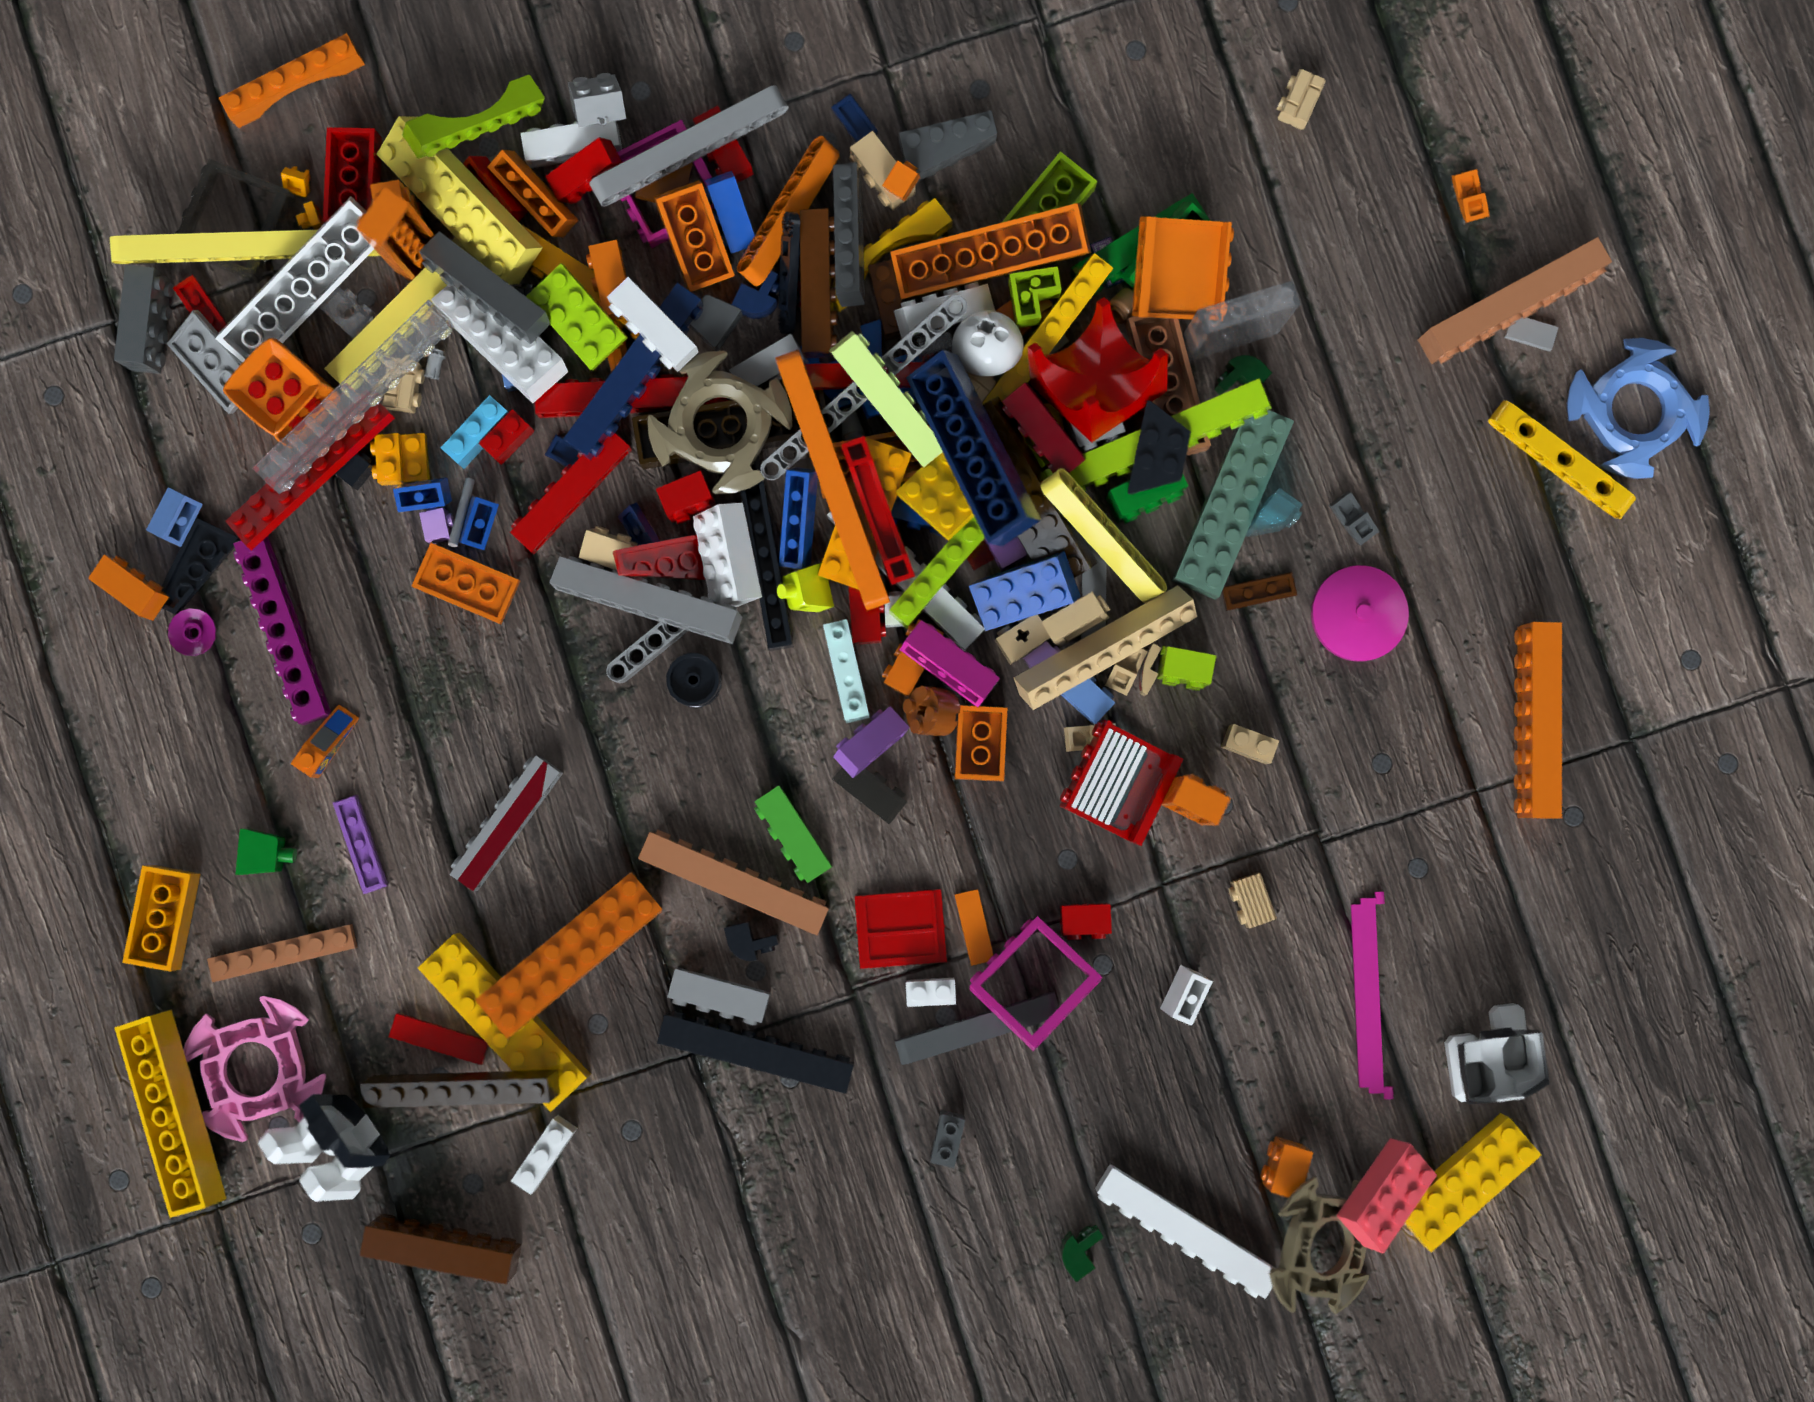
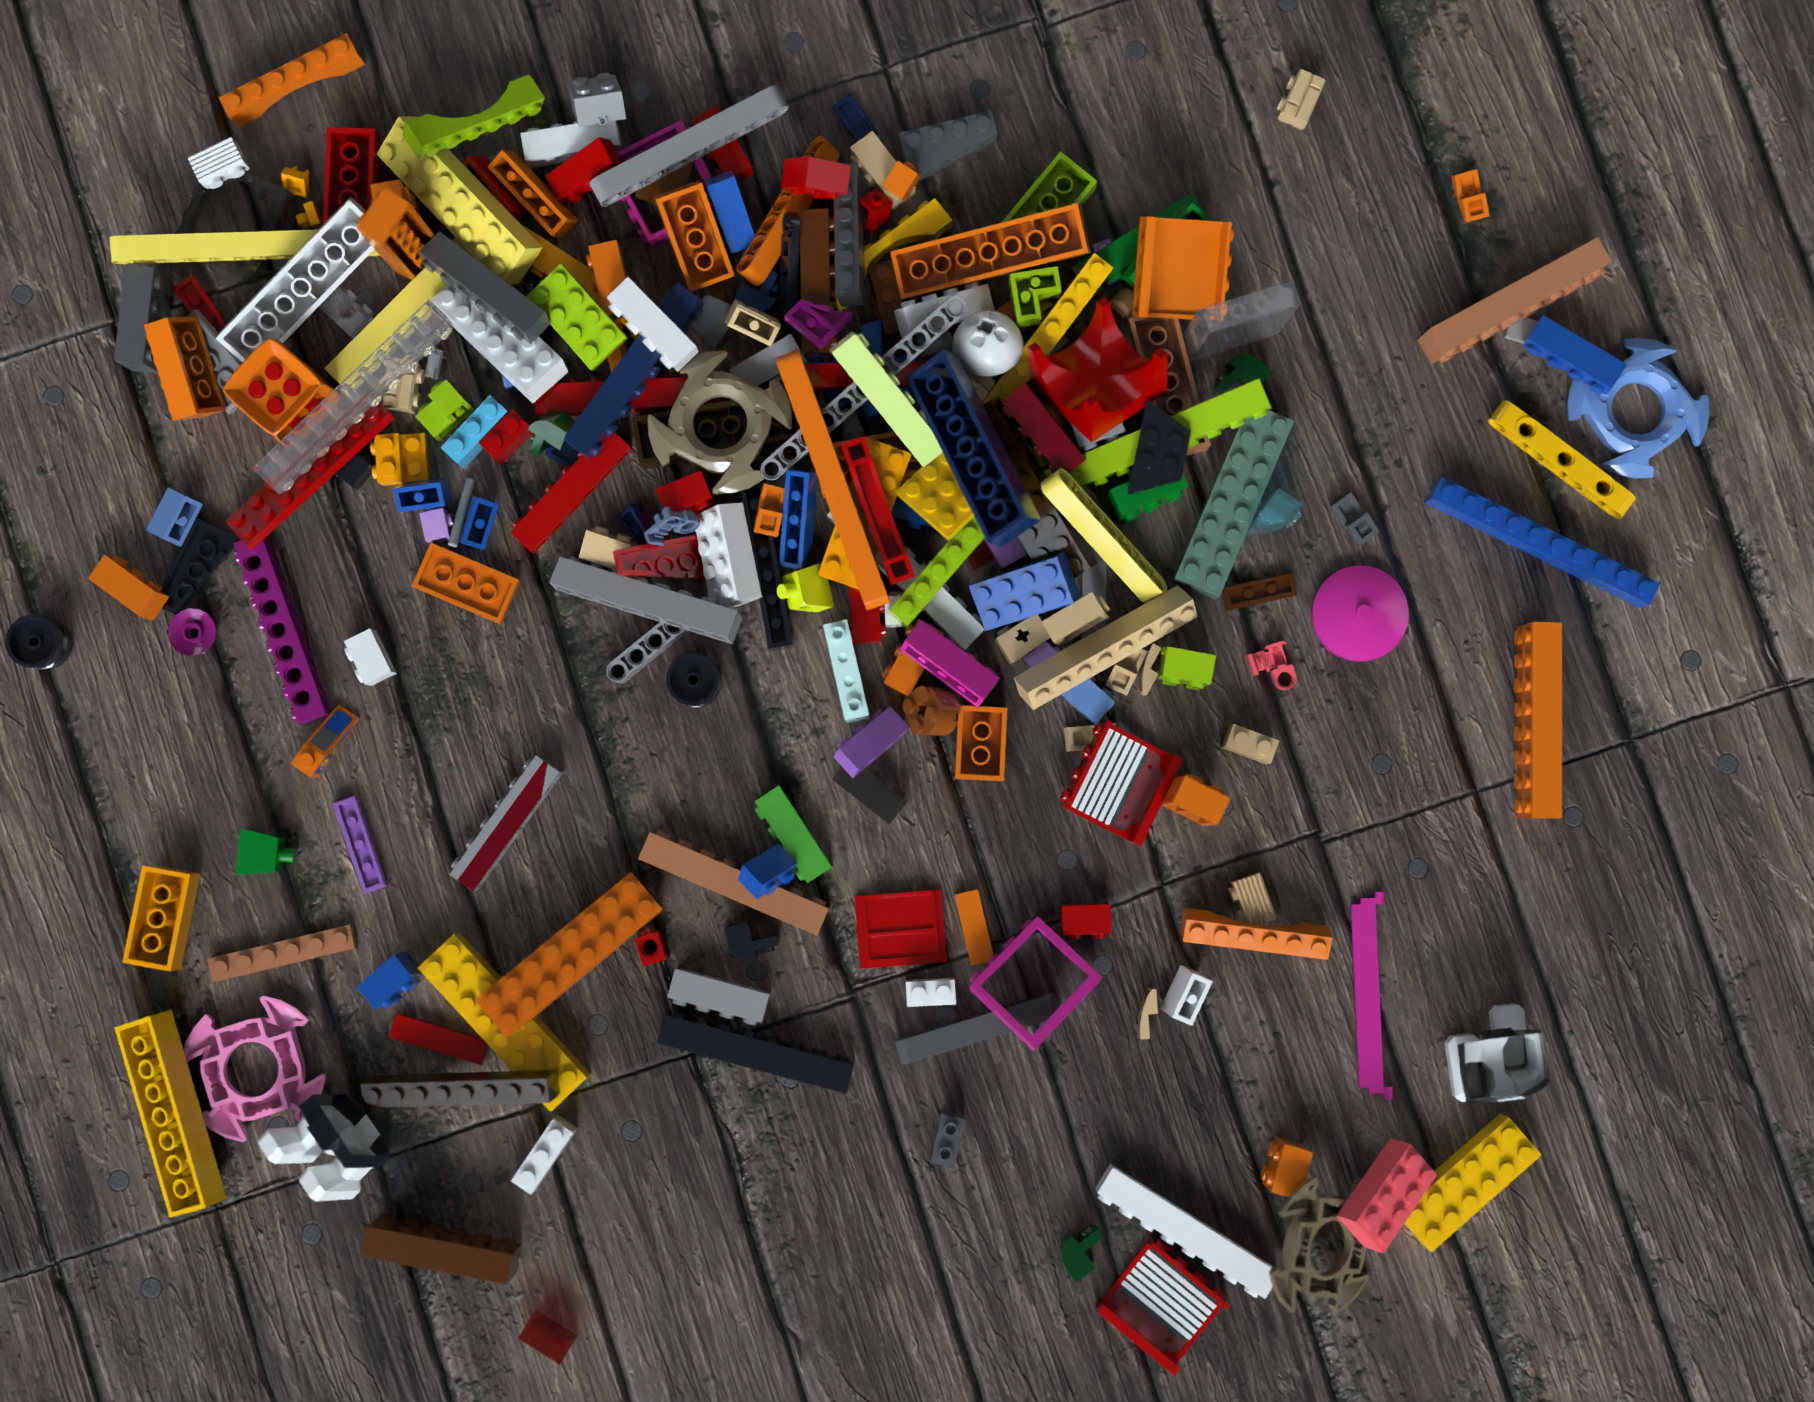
none -> black wheel [5,615,73,670]
none -> orange brick [144,316,226,421]
none -> white brick [187,137,250,189]
none -> white brick [344,628,397,686]
none -> blue brick [356,951,423,1010]
none -> lime brick [415,380,475,442]
none -> clear red brick [518,1310,577,1365]
none -> dark green brick [528,410,576,457]
none -> red brick [634,928,669,967]
none -> sand blue piece [644,506,700,546]
none -> tan brick [725,299,781,346]
none -> blue brick [738,844,797,899]
none -> orange slope [753,483,785,537]
none -> red brick [782,156,851,200]
none -> magenta wing [785,299,852,350]
none -> red bracket [860,189,893,233]
none -> panel [1095,1238,1230,1376]
none -> tan slope [1137,987,1158,1040]
none -> orange arch [1180,908,1333,960]
none -> coral piece [1246,641,1297,690]
none -> blue brick [1424,477,1660,608]
none -> blue brick [1523,315,1627,395]

